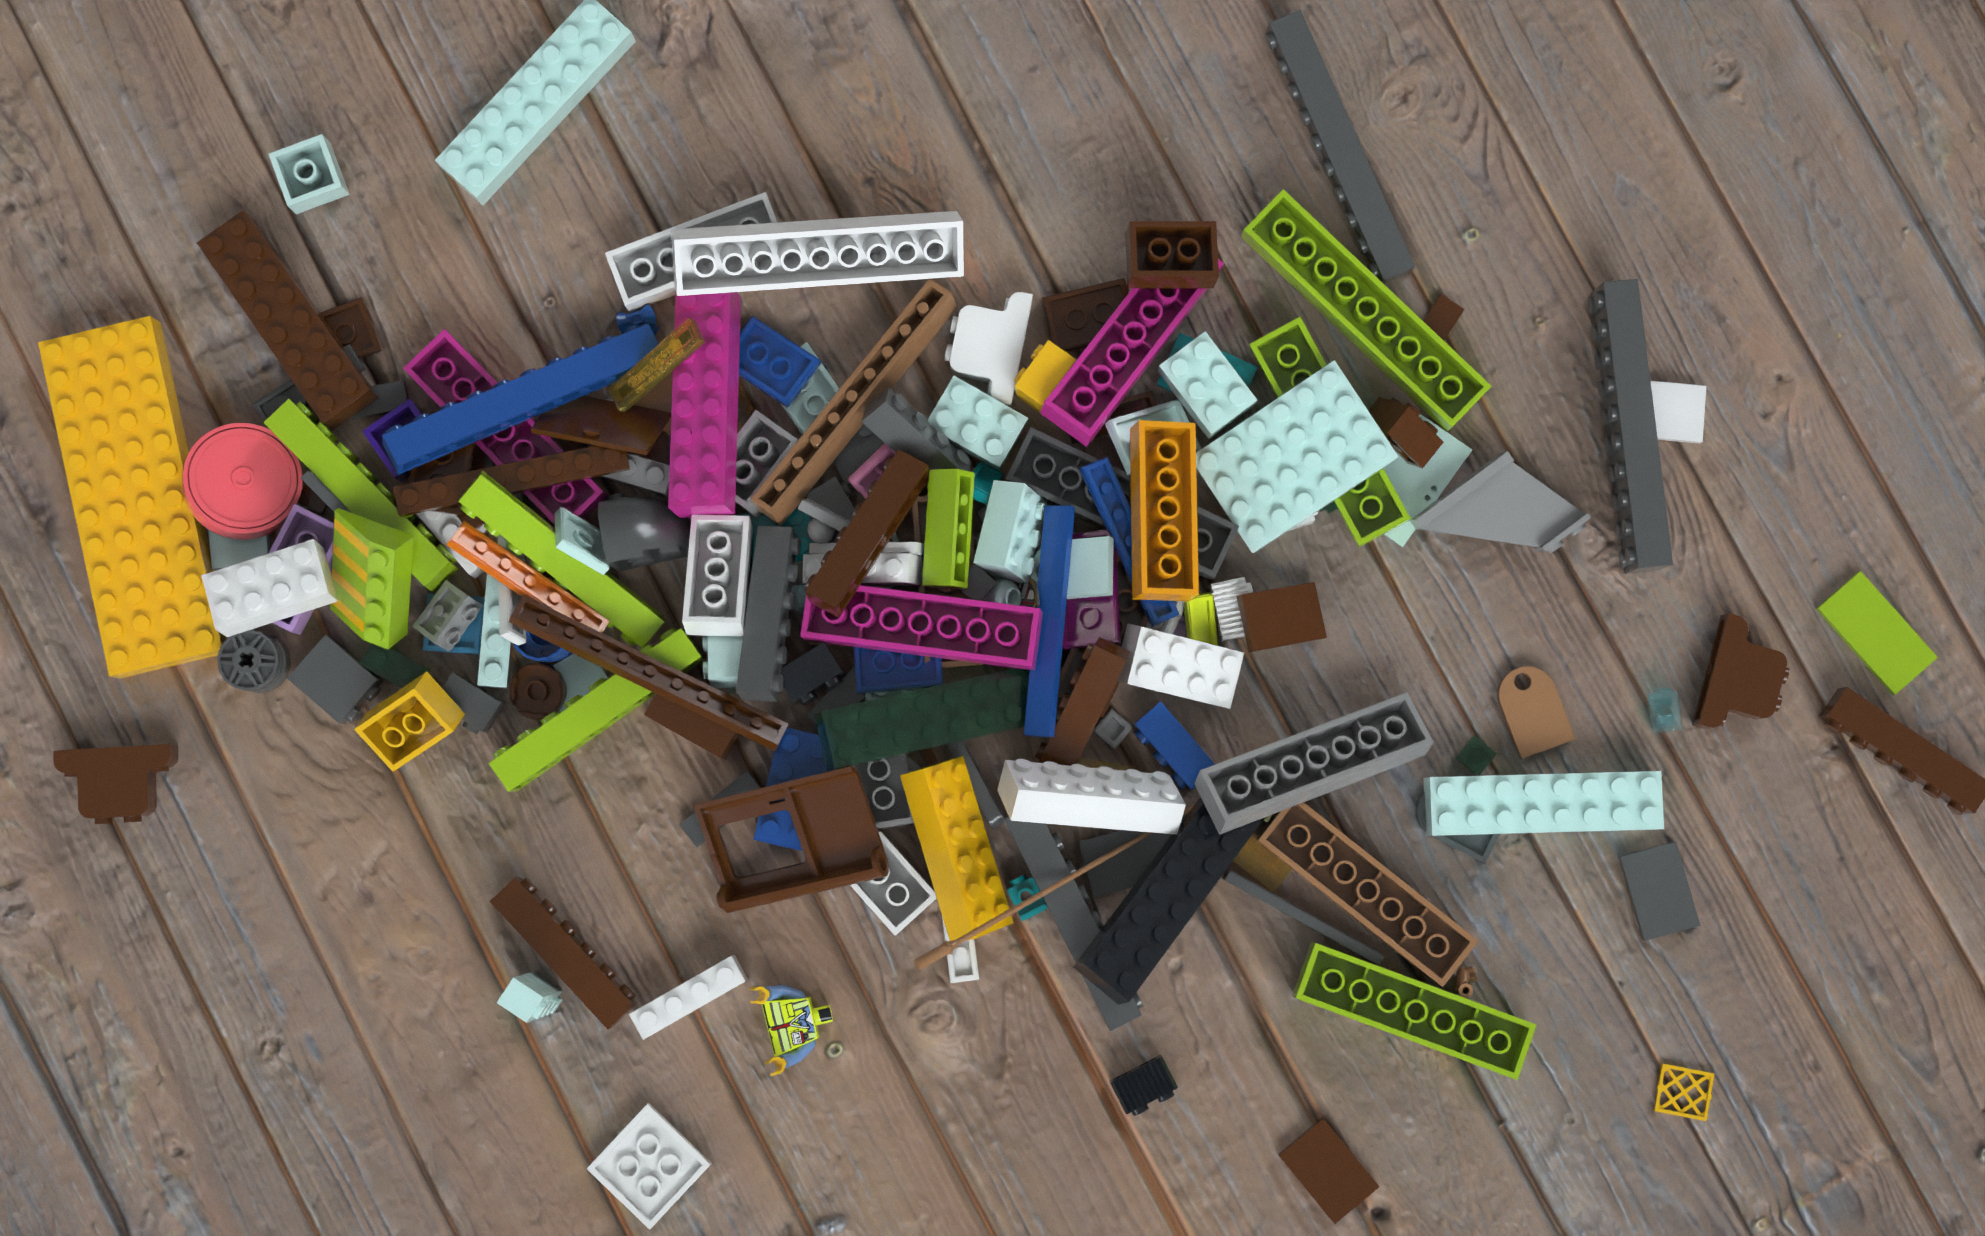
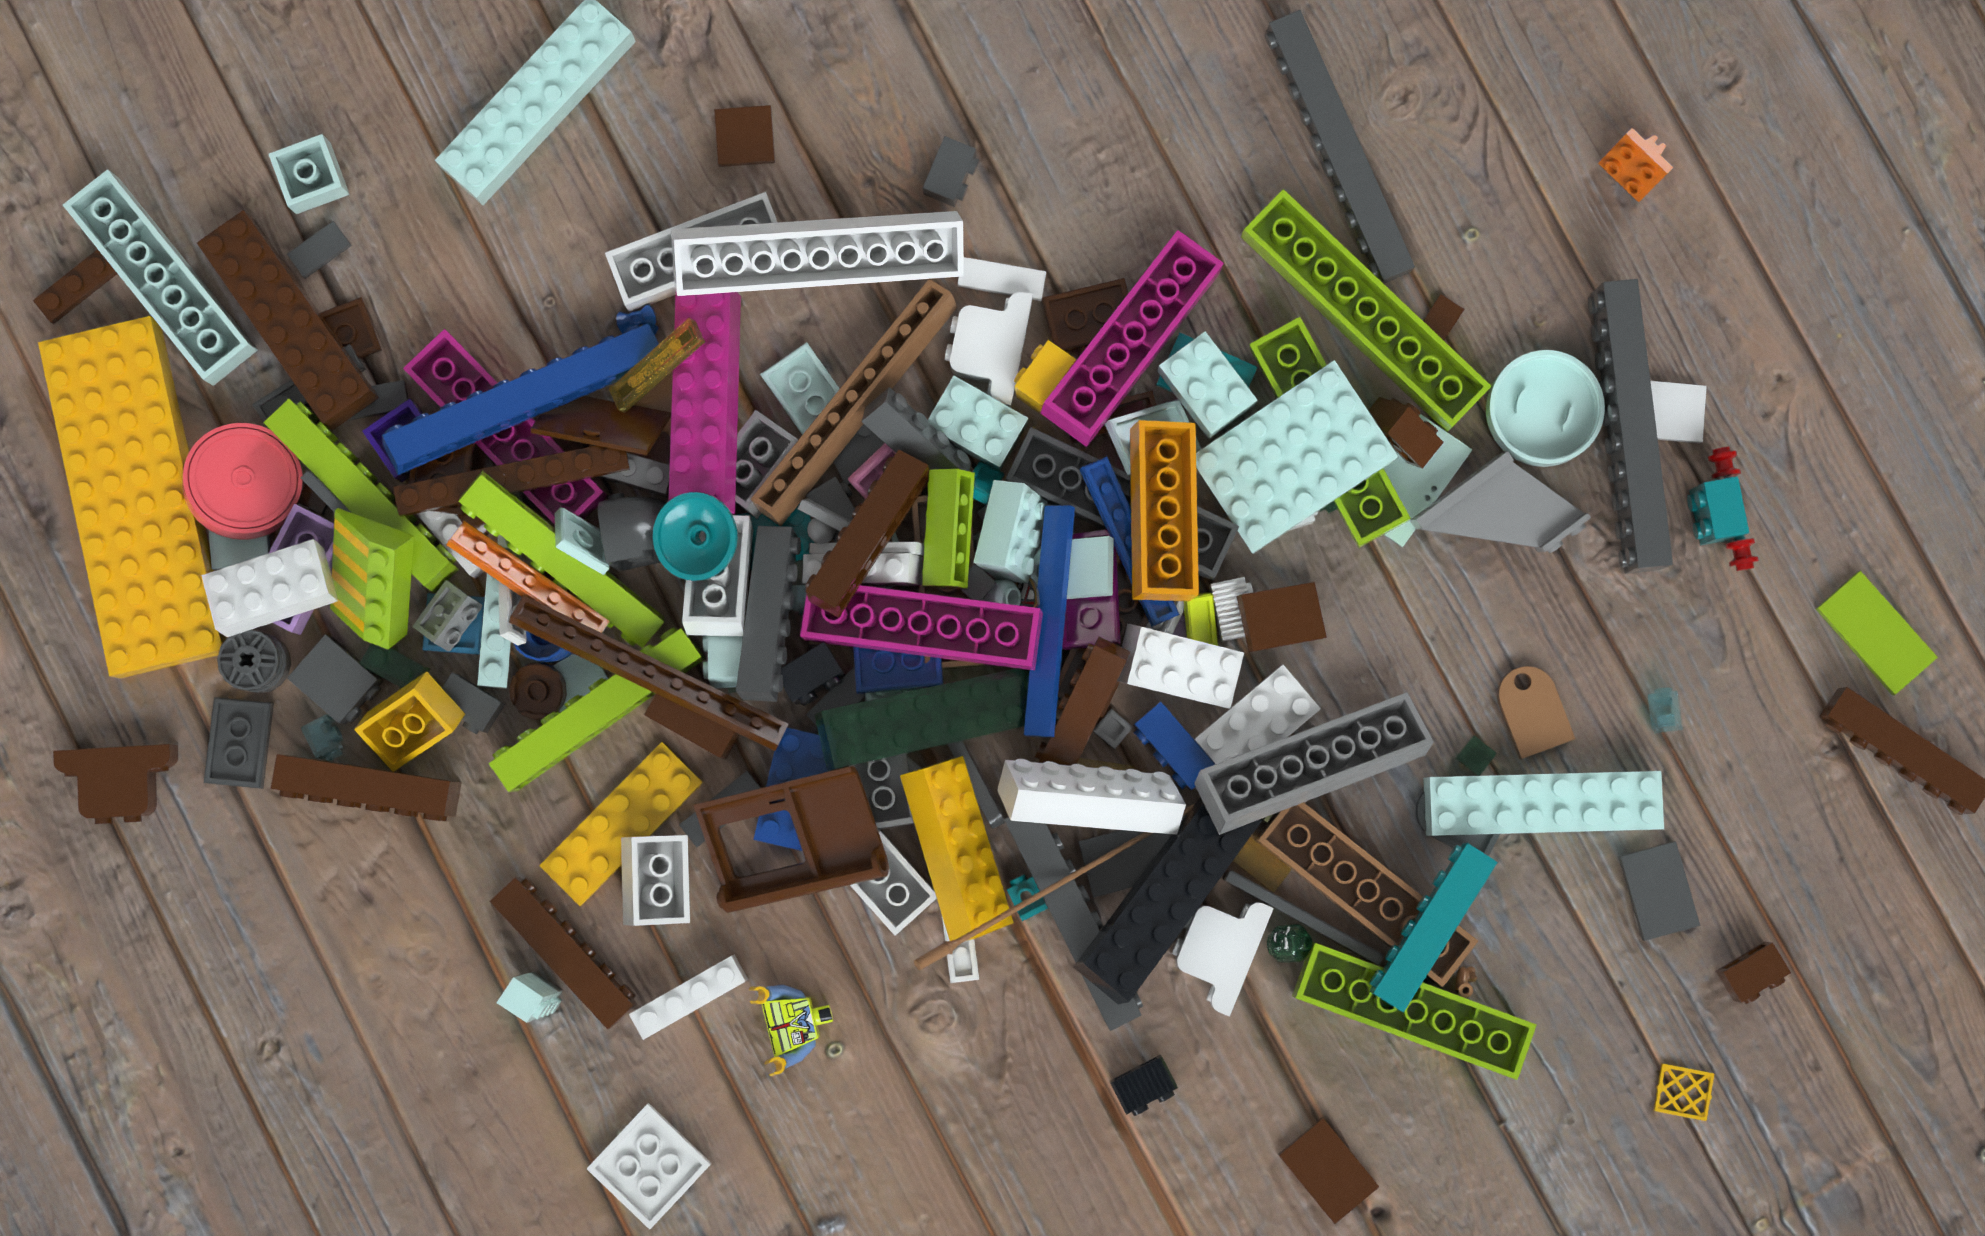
blue tile [739,316,821,408] -> none
reddish brown brick [1125,221,1219,288] -> none
reddish brown brick [1692,613,1789,729] -> none
none -> reddish brown plate [33,249,118,324]
none -> light aqua brick [63,169,258,386]
none -> dark grey tile [204,697,274,789]
none -> reddish brown brick [271,754,462,821]
none -> dark grey tile [287,221,352,279]
none -> clear light blue brick [301,714,344,761]
none -> yellow plate [539,742,704,906]
none -> white brick [621,835,690,926]
none -> teal dish [653,492,738,581]
none -> reddish brown tile [714,105,775,167]
none -> dark grey brick [923,136,979,207]
none -> white tile [958,257,1046,301]
none -> white brick [1172,902,1274,1017]
none -> white brick [1194,665,1321,764]
none -> clear green head [1267,924,1313,963]
none -> teal brick [1369,843,1498,1013]
none -> light aqua brick [1486,350,1605,467]
none -> orange plate [1598,128,1673,202]
none -> teal brick [1687,446,1759,571]
none -> reddish brown brick [1716,941,1791,1004]

